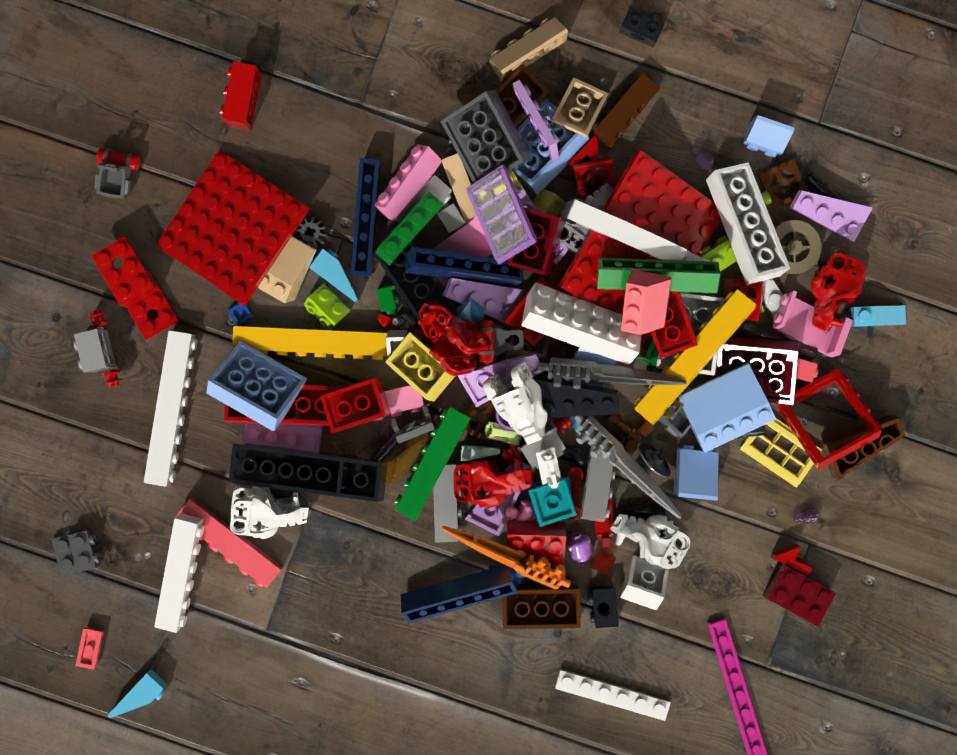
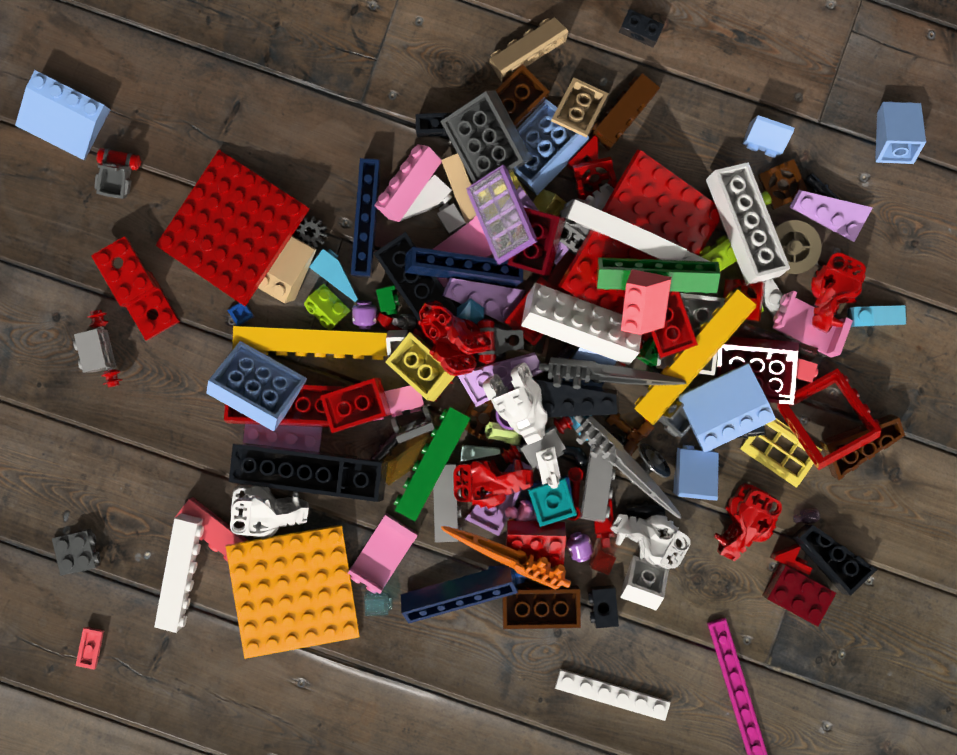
medium azure slope [107,669,168,718] -> none
white brick [144,330,197,487] -> none
red brick [220,61,262,130] -> none
green brick [375,192,444,266] -> none
lavender wing [512,80,560,162] -> none
clear purple cylinder [692,145,715,170] -> none
none -> light blue slope [15,70,111,160]
none -> light orange plate [225,525,359,659]
none -> bright pink panel [348,513,418,594]
none -> medium lavender head [352,301,377,329]
none -> clear light blue brick [364,593,393,616]
none -> black brick [415,113,452,137]
none -> red animal [714,483,782,561]
none -> black wedge [792,524,878,596]
none -> light blue slope [875,101,926,164]

